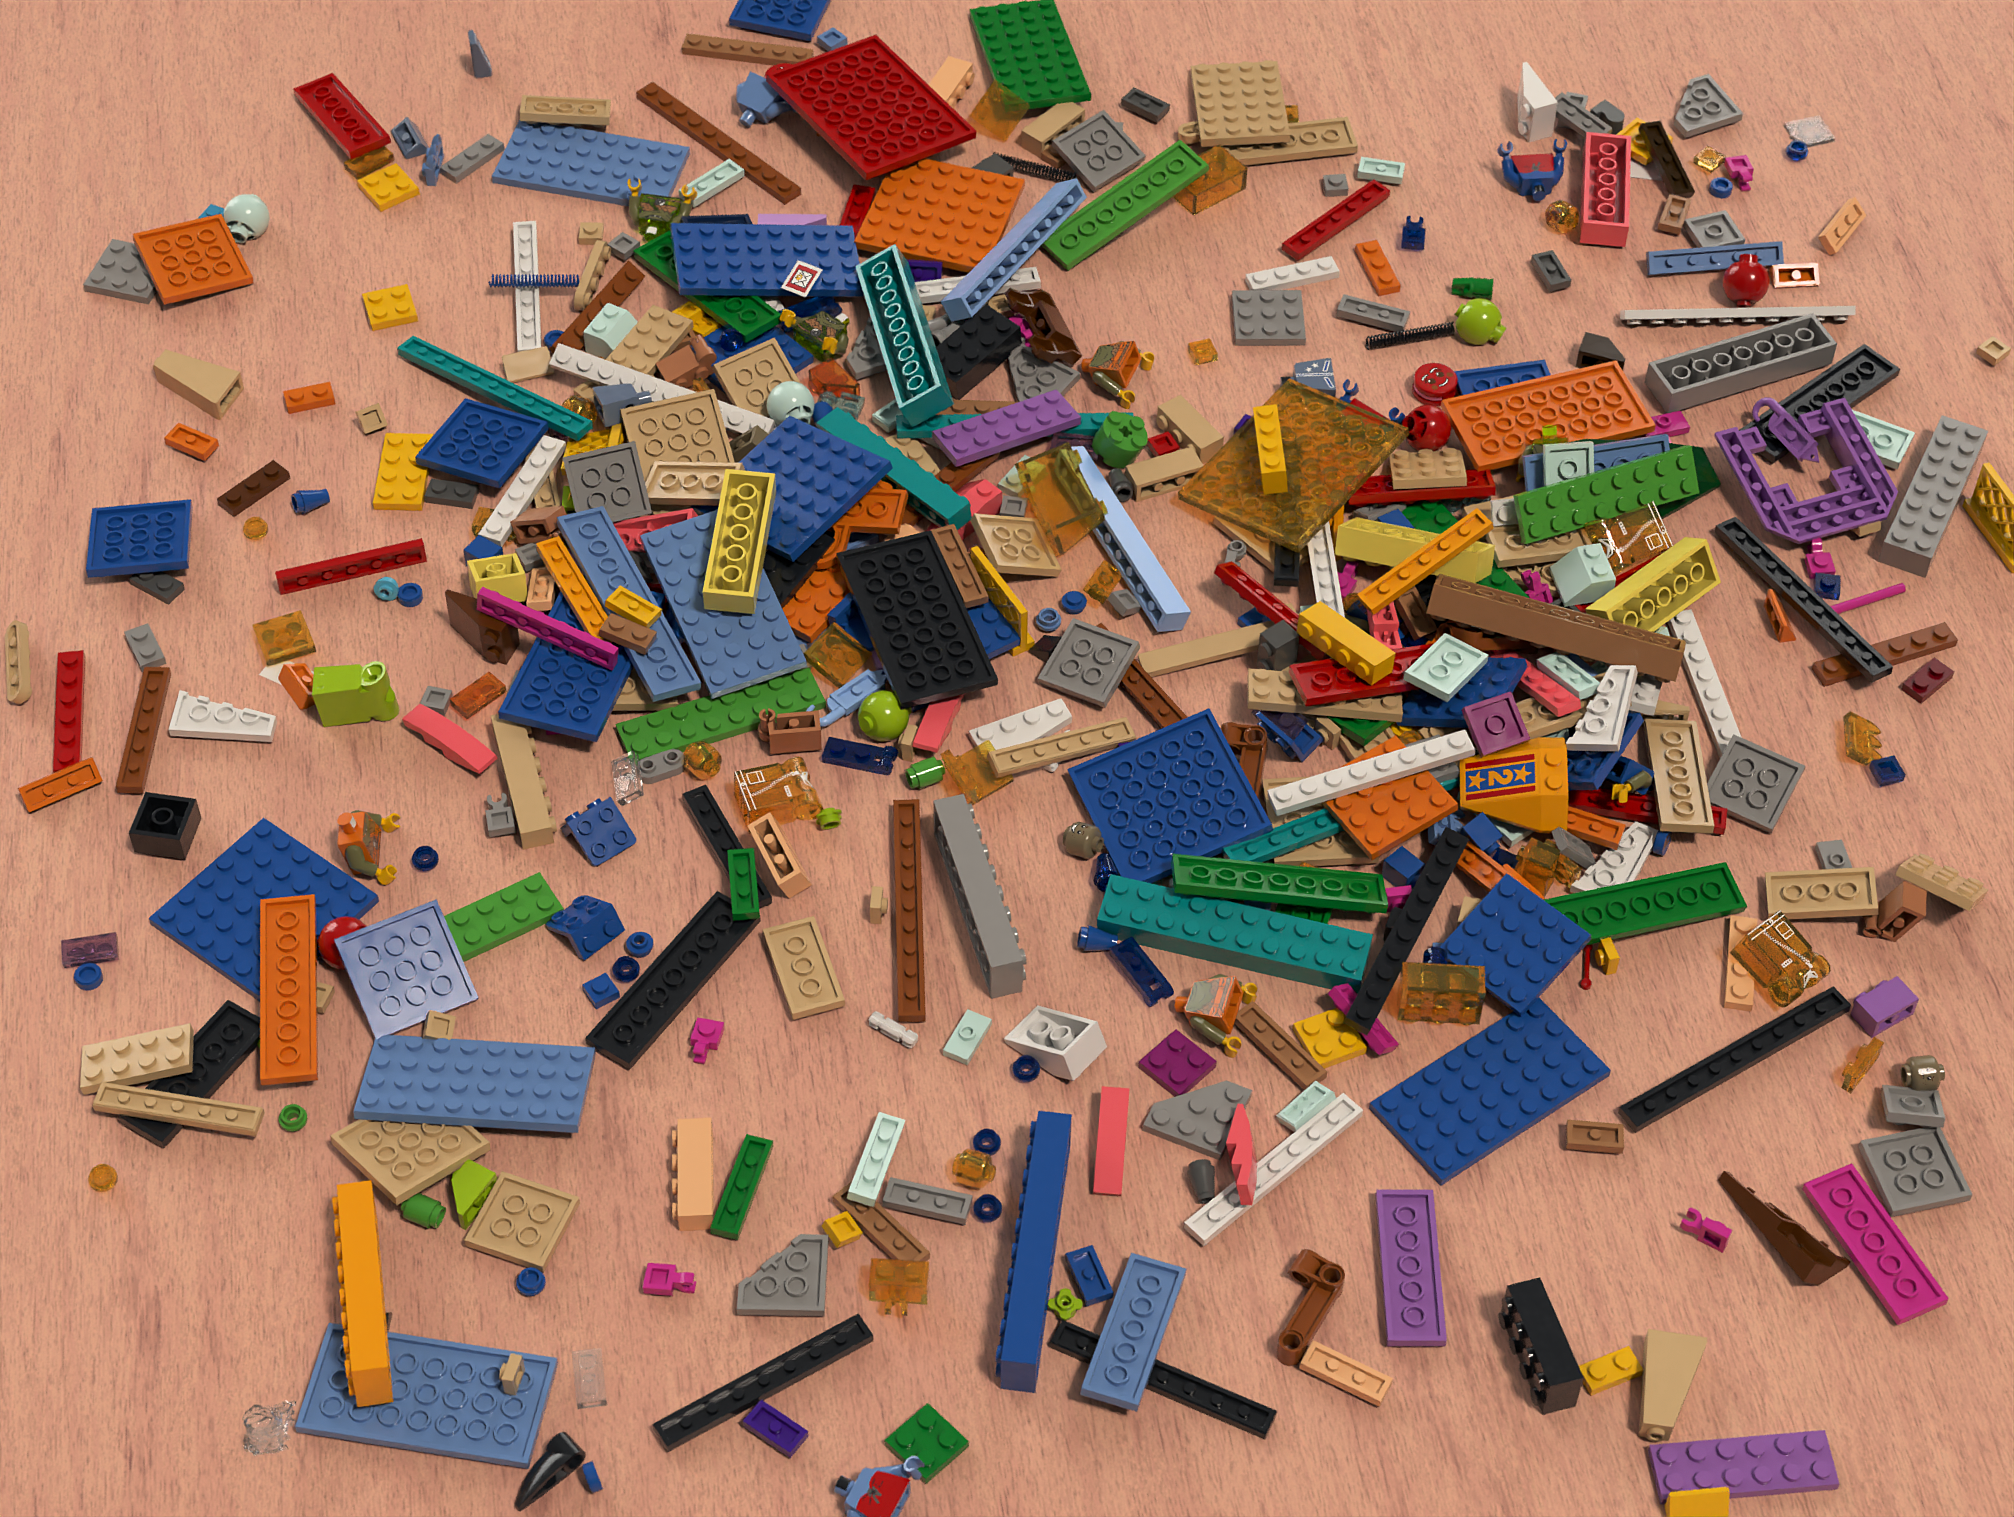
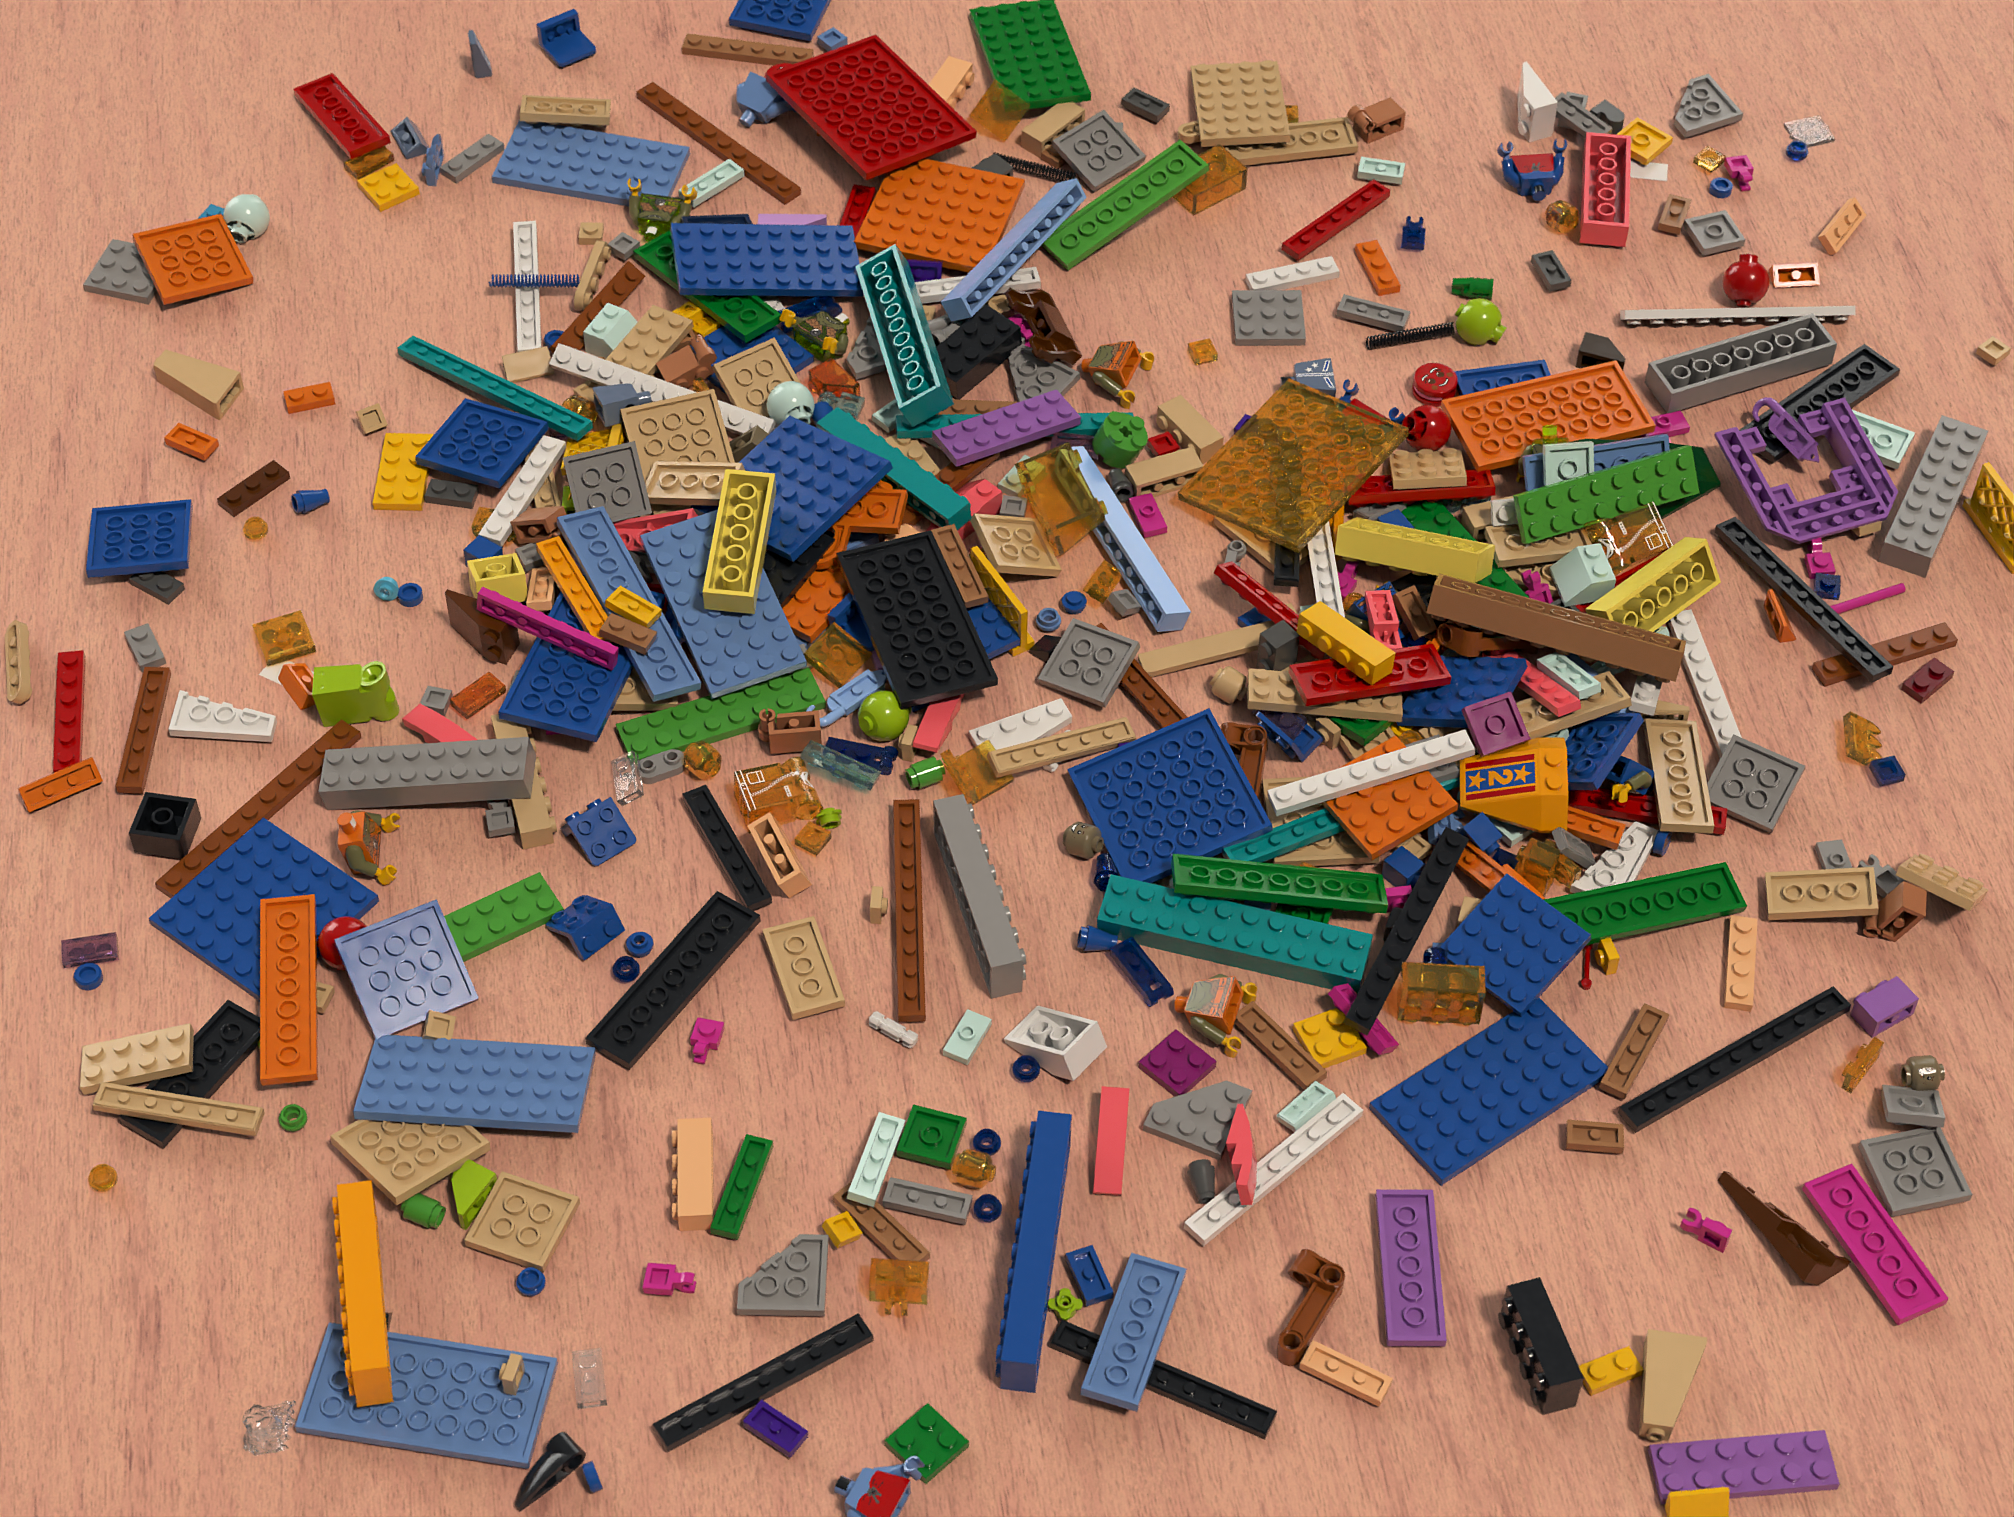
red plate [275,538,427,595] -> none
yellow plate [362,284,418,331] -> none
clear blue plate [412,846,439,871] -> none
blue plate [582,973,620,1009] -> none
clear blue plate [719,328,743,352] -> none
green plate [727,848,760,921] -> none
sticker [781,260,822,297] -> none
yellow brick [1253,404,1288,495] -> none
light grey plate [1322,174,1348,197] -> none
light orange plate [1357,508,1494,615] -> none
light aqua plate [1404,633,1489,702] -> none
white wing [1566,665,1638,752] -> none
dark brown plate [1638,121,1695,198] -> none
medium blue plate [1646,241,1784,275] -> none
clear yellow piece [1730,910,1831,1008] -> none
none -> dark orange plate [155,719,361,898]
none -> light grey brick [319,737,536,810]
none -> blue bracket [536,9,596,67]
none -> clear yellow plate [795,821,832,856]
none -> clear light blue plate [800,740,881,790]
none -> green plate [896,1104,967,1170]
none -> dark pink plate [1128,493,1167,538]
none -> tan head [1210,666,1247,704]
none -> nougat hinge [1347,97,1406,144]
none -> tan plate [1395,834,1433,861]
none -> medium nougat plate [1599,1003,1669,1100]
none -> light grey plate [1857,854,1905,898]

